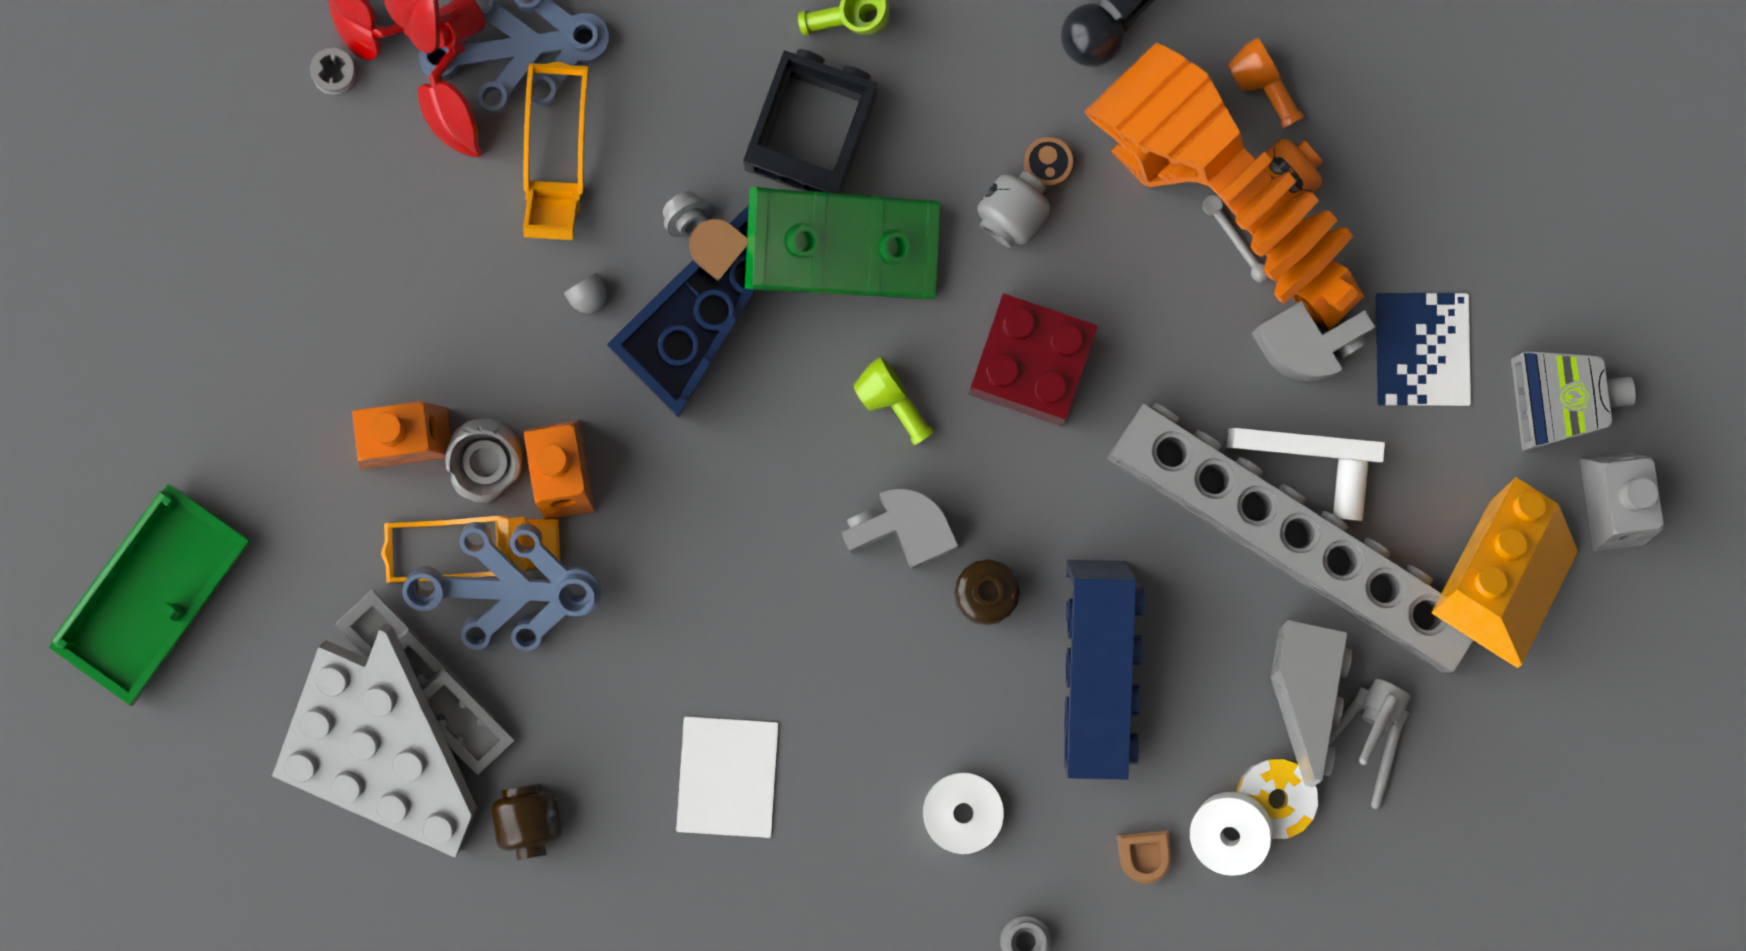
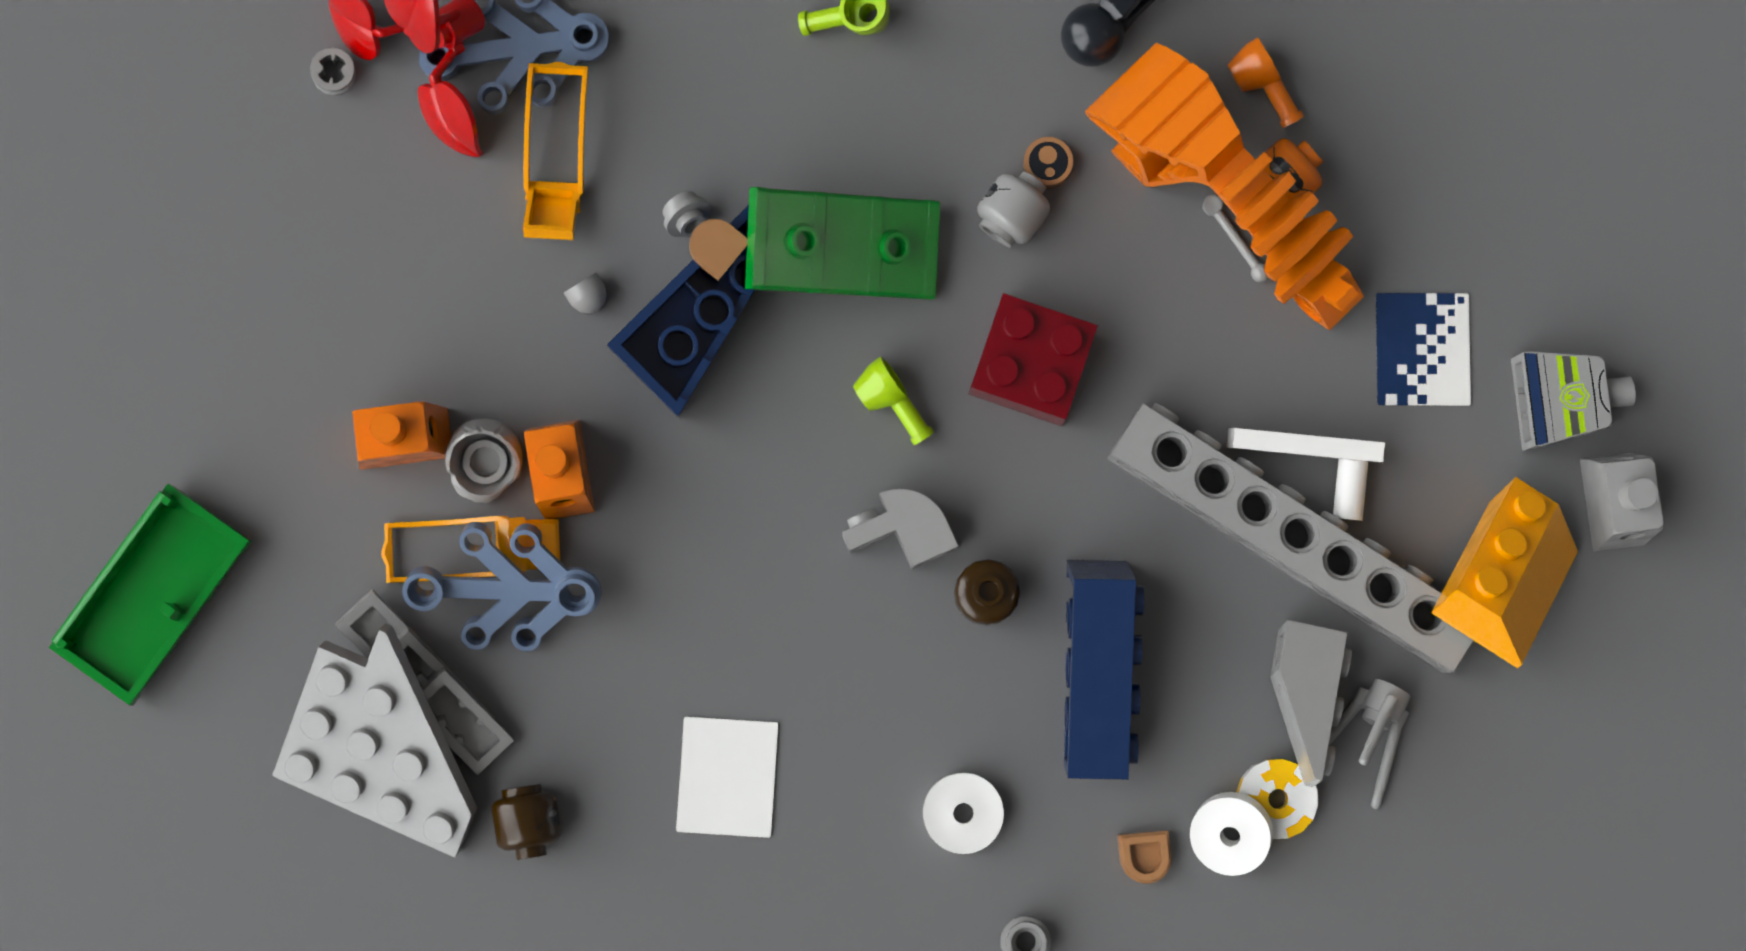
black window [743,49,877,194] -> none
light grey brick [1251,301,1375,383] -> none

